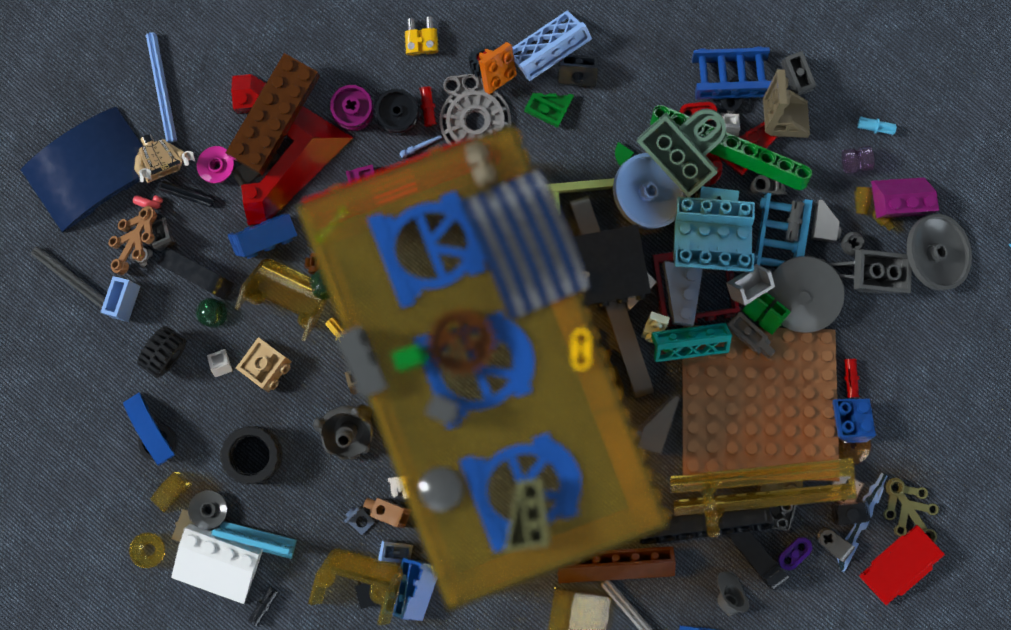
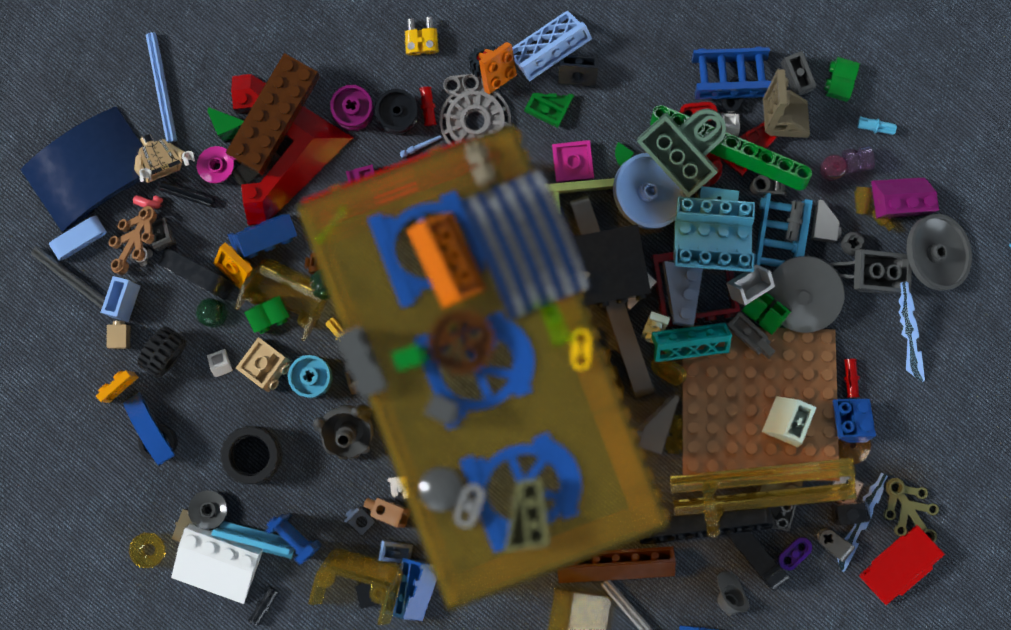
clear yellow slope [150,471,191,513] -> none
none -> light blue beam [49,215,107,261]
none -> light orange plate [96,370,139,403]
none -> tan brick [107,321,130,349]
none -> green slope [207,107,244,142]
none -> light orange plate [213,242,253,290]
none -> green brick [244,295,290,334]
none -> blue fence [265,513,322,565]
none -> medium azure wheel [288,355,333,398]
none -> orange slope [407,211,488,309]
none -> light grey plate [454,484,484,528]
none -> clear neon green leg [539,302,572,347]
none -> dark pink plate [552,140,594,183]
none -> clear yellow plate [651,359,687,385]
none -> clear yellow hinge [666,415,682,454]
none -> light aqua slope [762,396,817,447]
none -> clear pink head [820,155,847,181]
none -> green brick [824,57,860,102]
none -> light blue sword [898,282,925,382]

